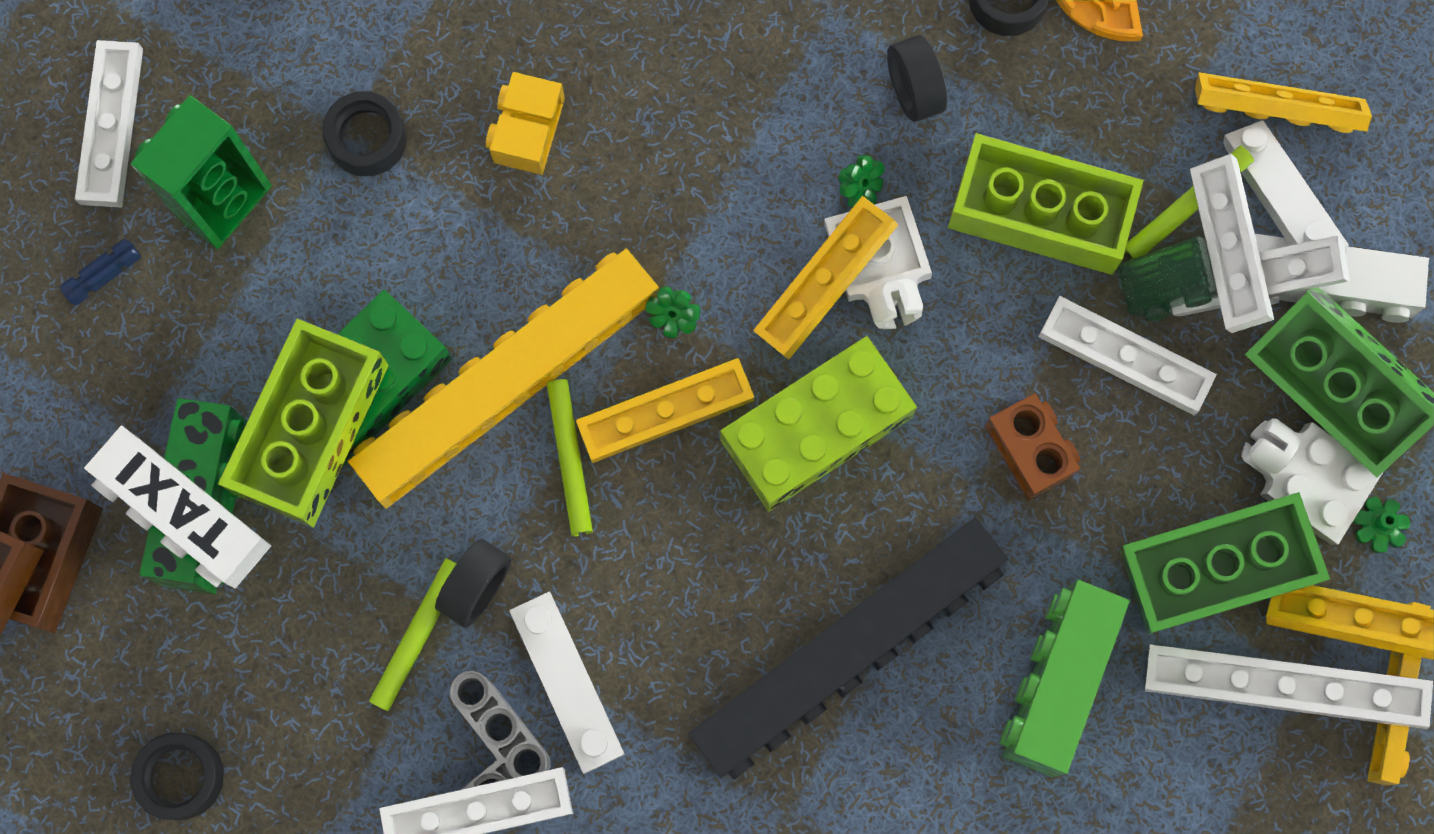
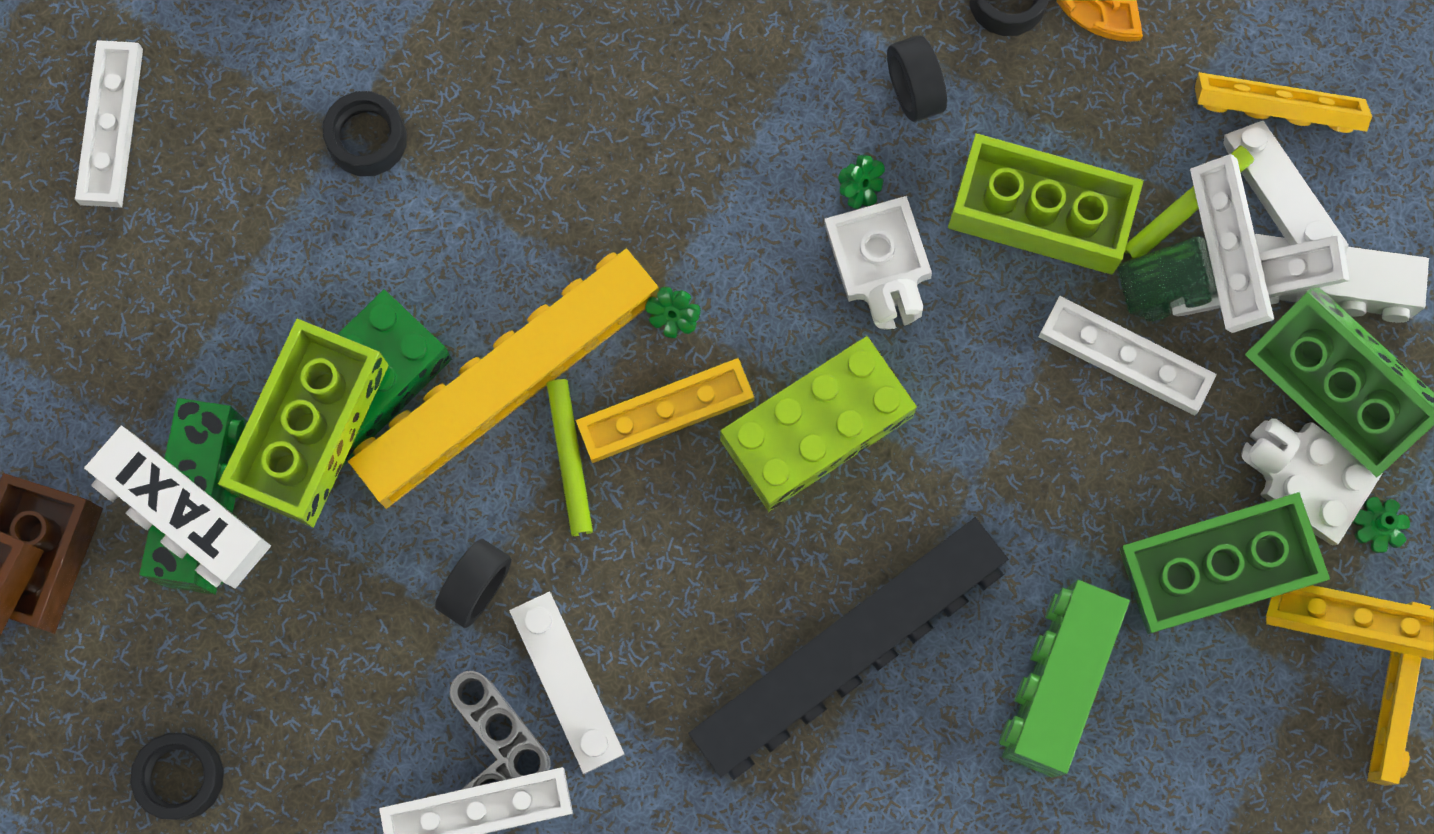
dark blue axle [60,239,140,305] -> none
green brick [130,95,272,250] -> none
lime piece [369,558,457,712] -> none
yellow piece [486,72,565,175] -> none
yellow plate [753,196,898,360] -> none
dark orange brick [984,393,1080,501] -> none
white plate [1145,644,1433,729] -> none

